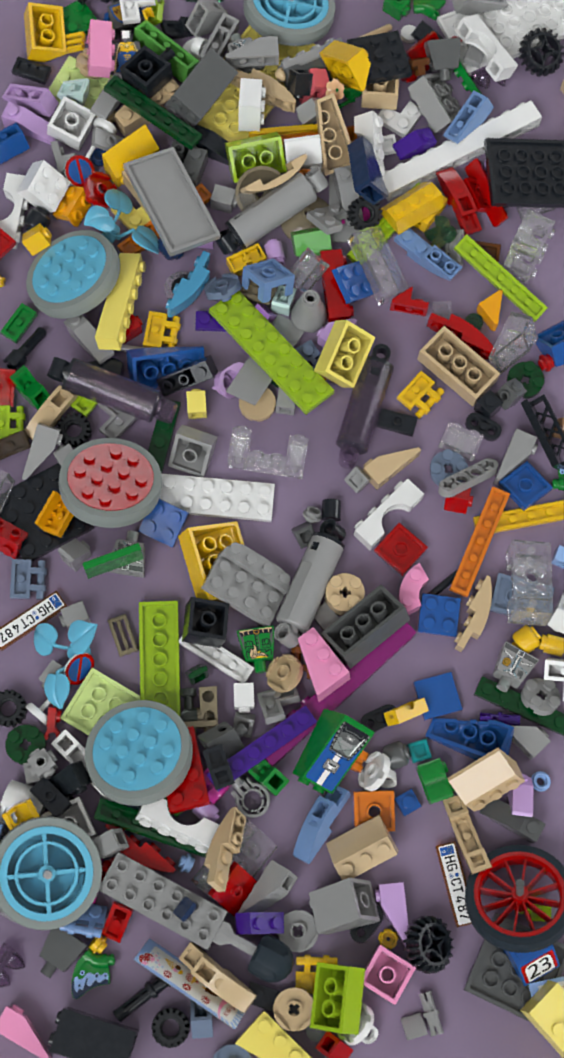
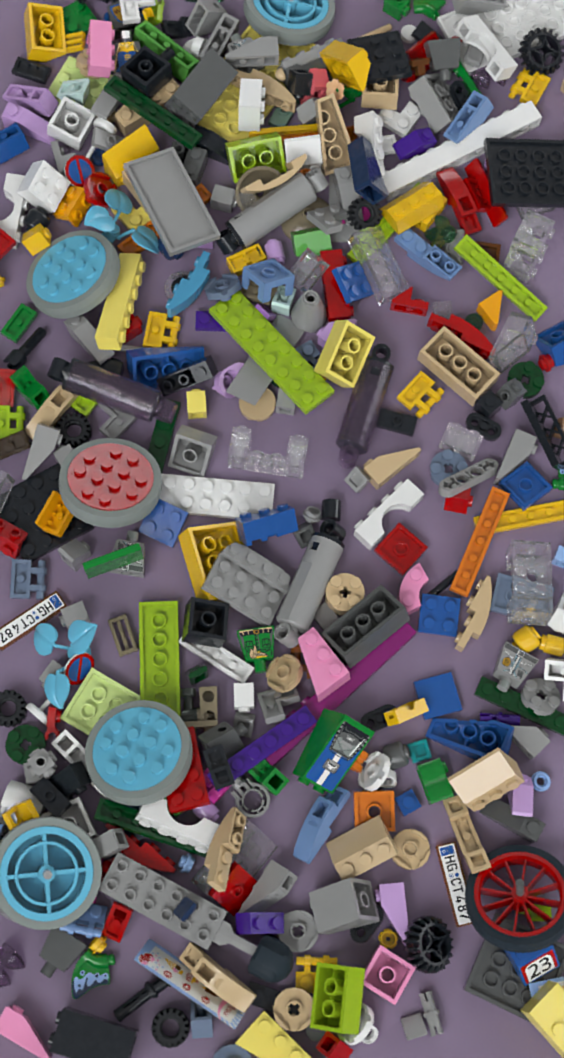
none -> blue wedge [235,504,298,546]
none -> sand green plate [268,99,300,127]
none -> tan tile [392,829,430,870]
none -> black plate [449,80,471,111]
none -> yellow plate [508,67,551,107]

